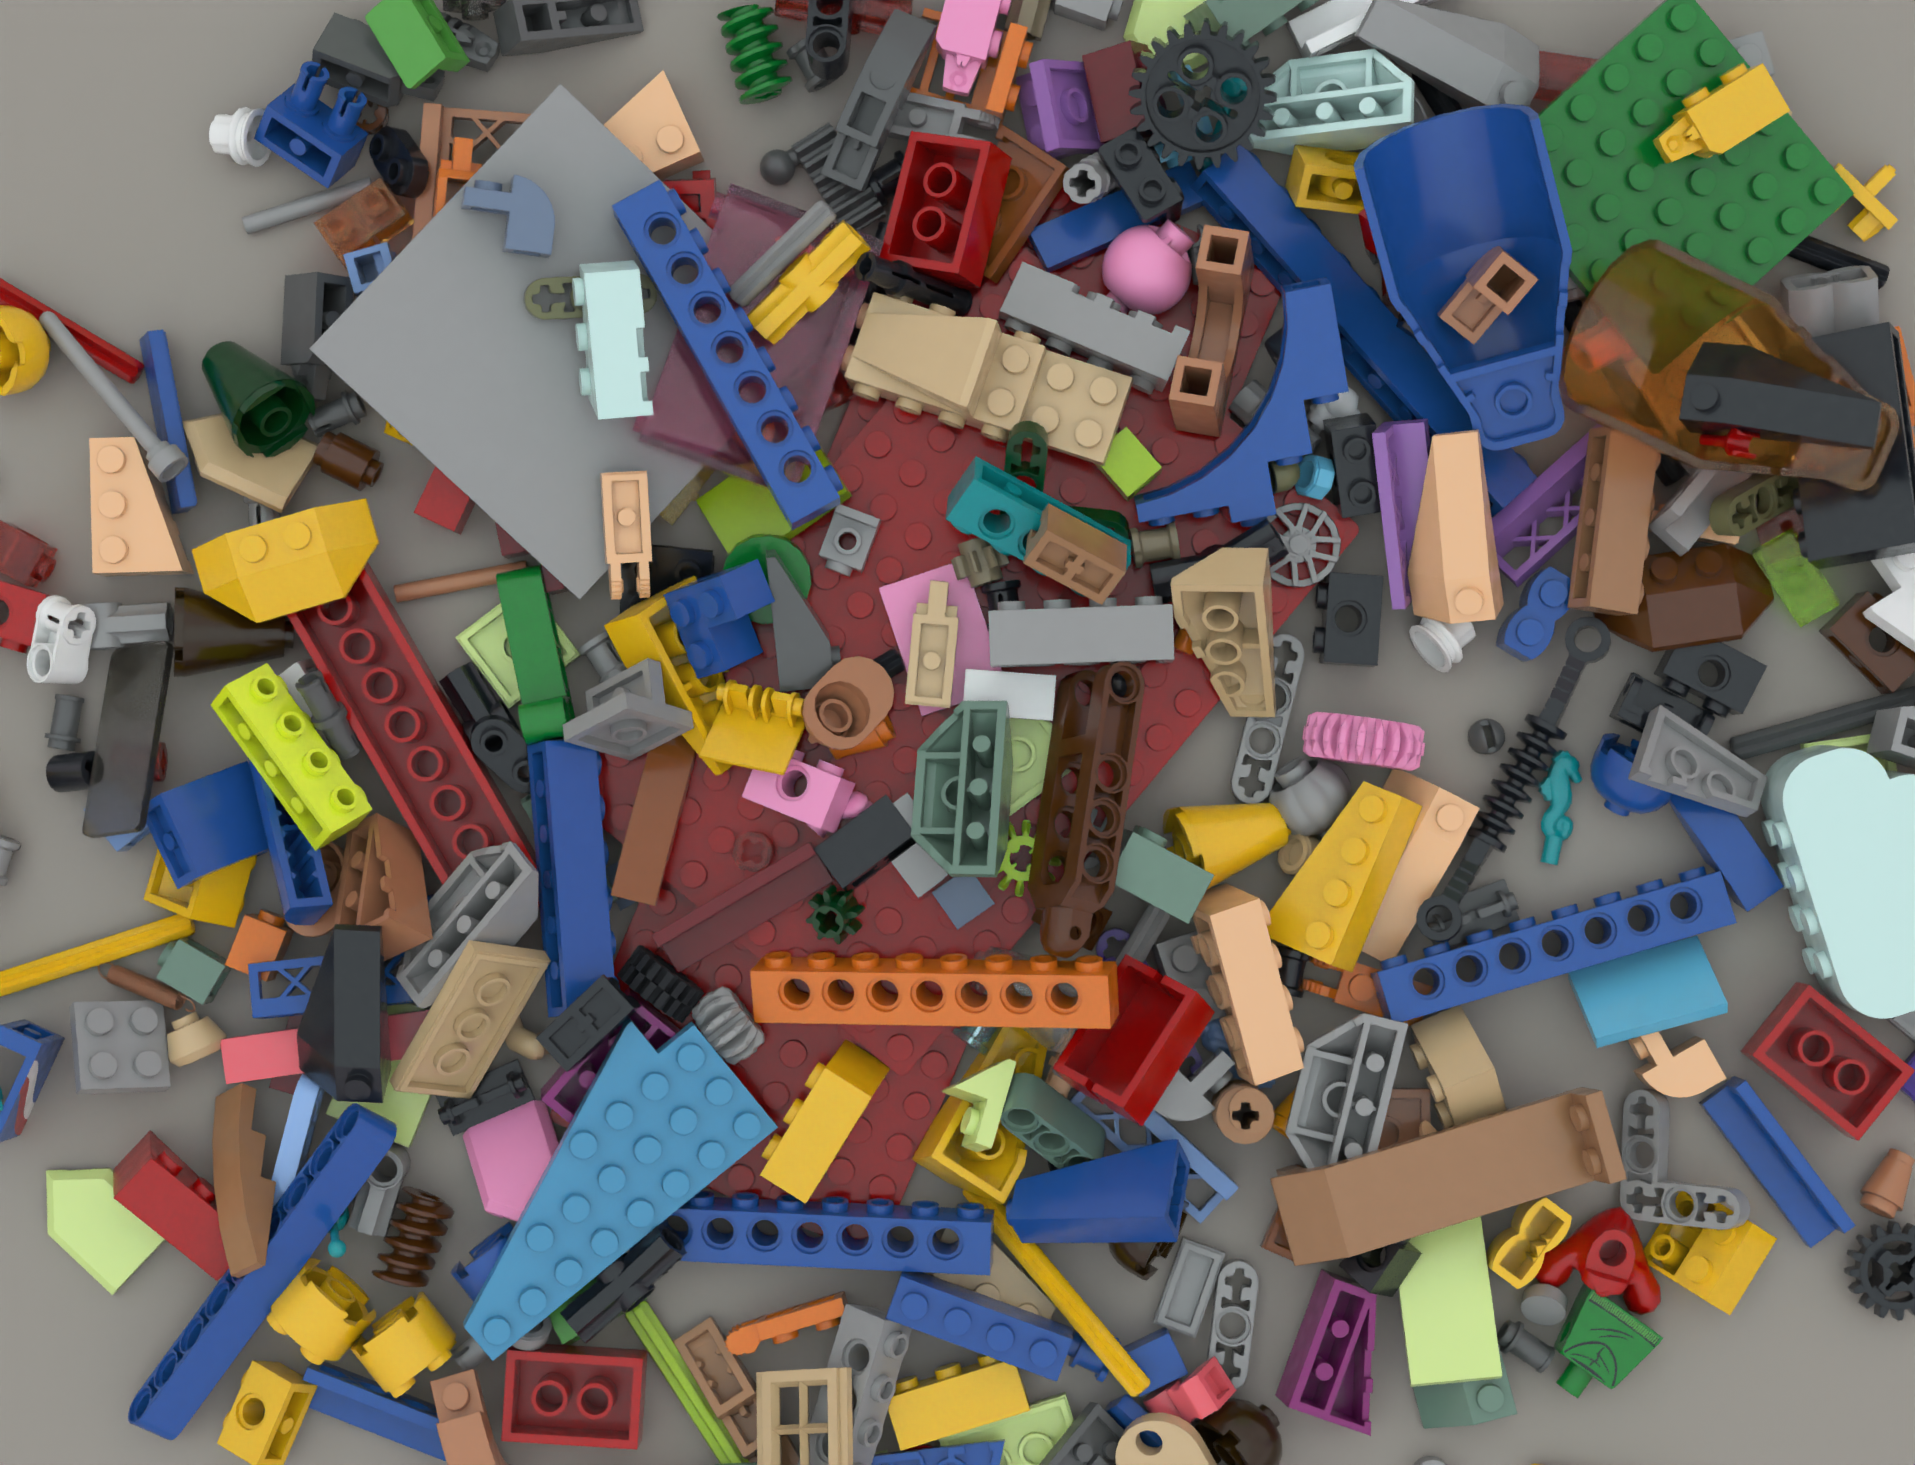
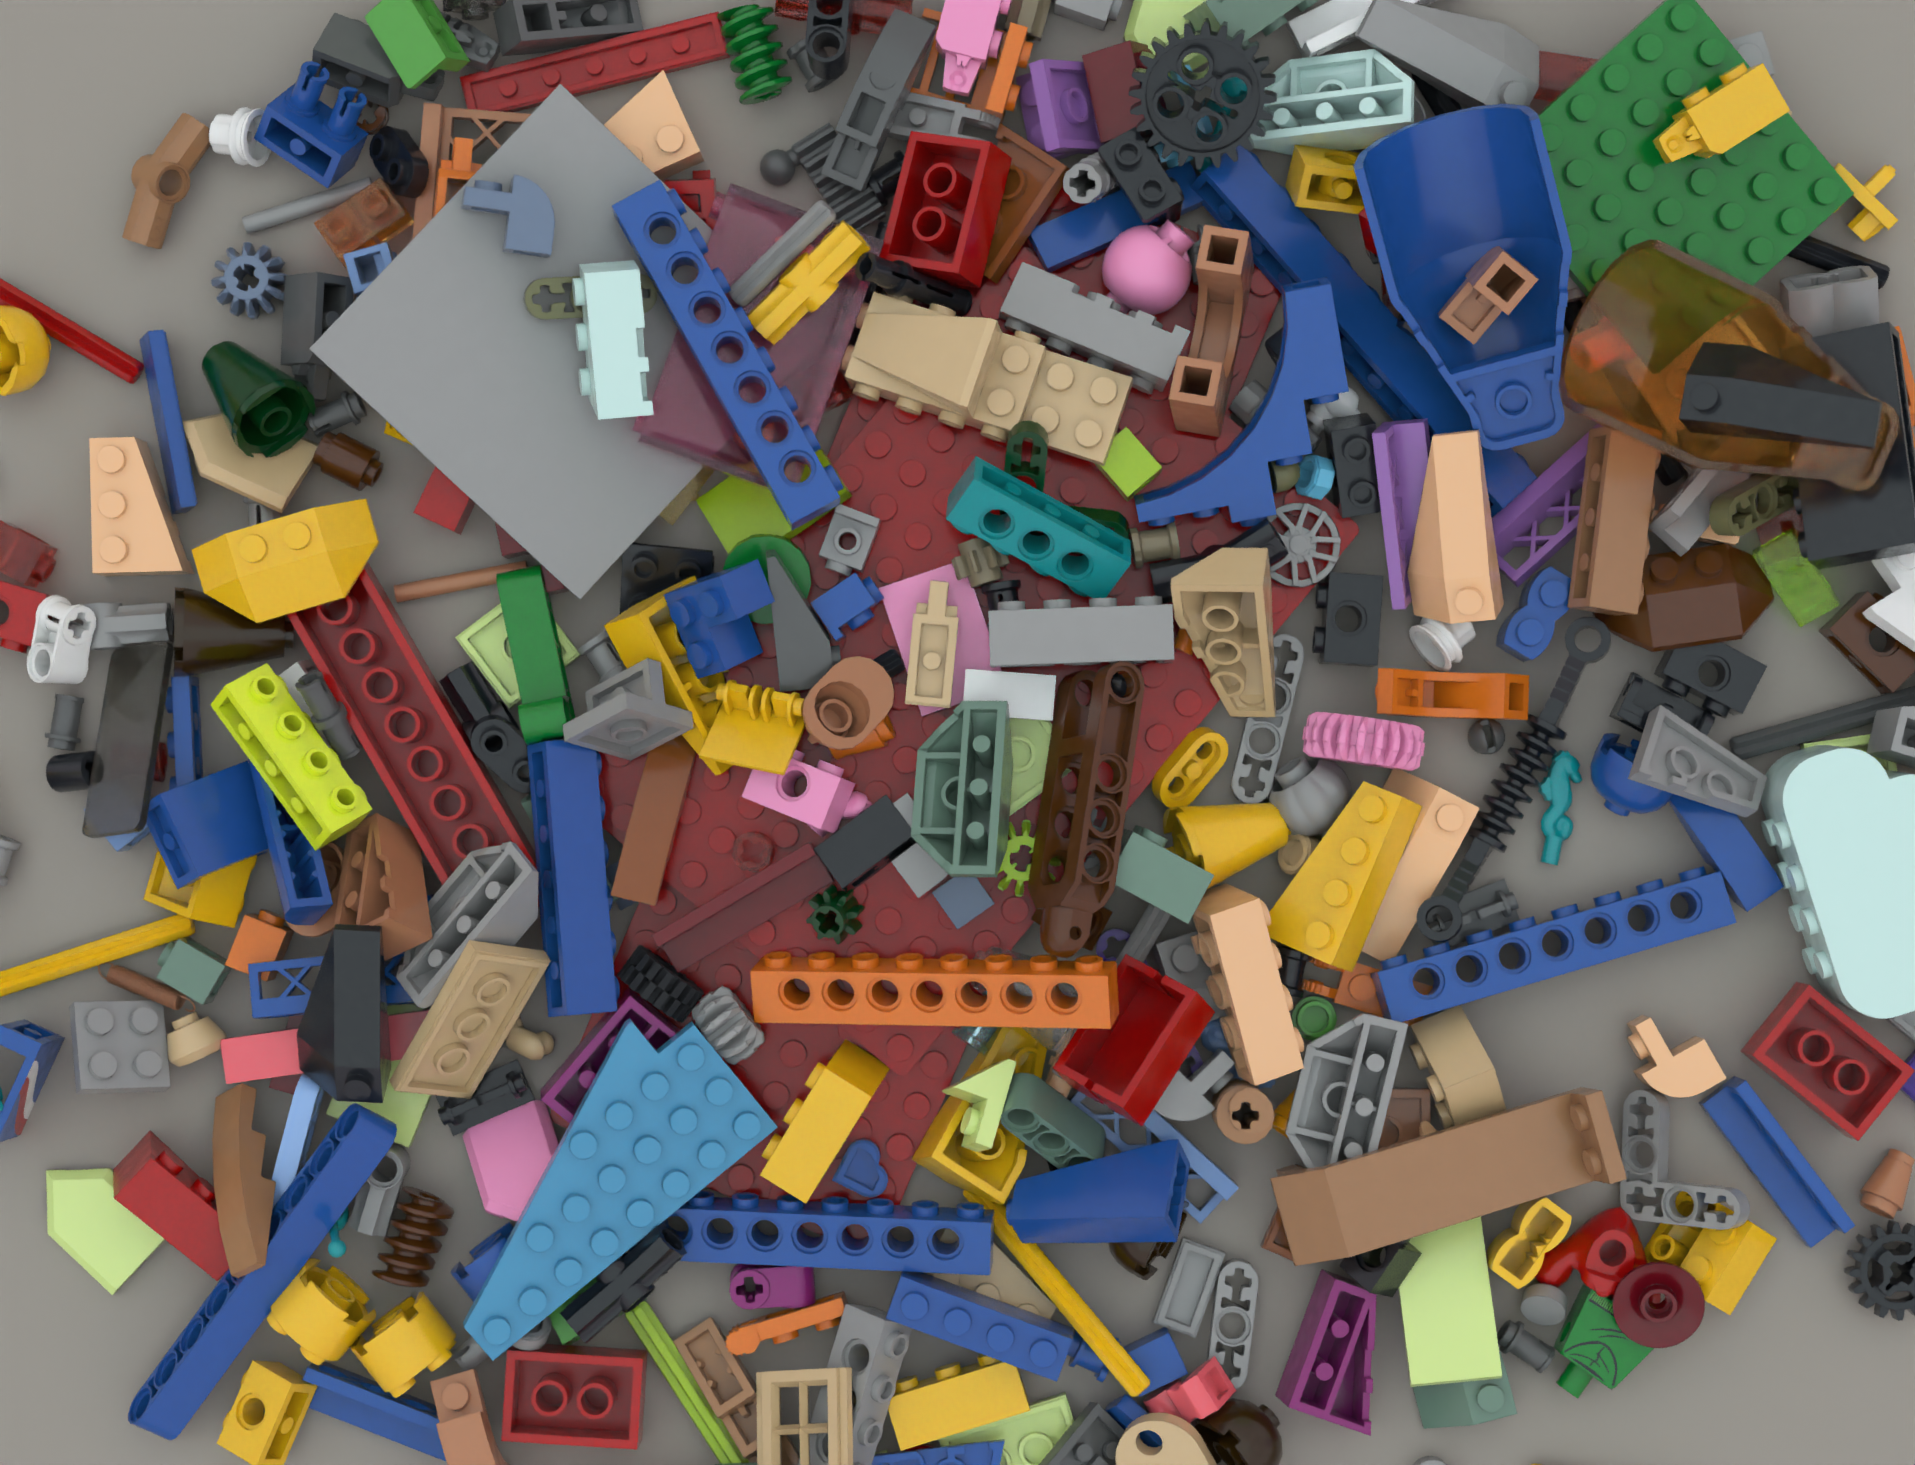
light grey piece [39,311,189,482] -> none
black hinge [536,974,641,1072] -> none
light nougat hinge [600,471,652,600] -> none
medium nougat hinge [1023,503,1127,605] -> none
medium azure tile [1568,936,1728,1048] -> none
red hand [1699,428,1760,460] -> none
none -> medium nougat piece [122,113,211,249]
none -> blue plate [165,676,203,790]
none -> sand blue gear [211,242,287,320]
none -> red tile [459,11,730,123]
none -> magenta piece [729,1264,816,1310]
none -> blue brick [810,573,884,642]
none -> blue tile [832,1138,888,1198]
none -> yellow plate [1152,727,1228,808]
none -> bright green plate [1291,996,1337,1041]
none -> orange arch [1375,668,1529,720]
none -> dark red dish [1612,1262,1705,1348]

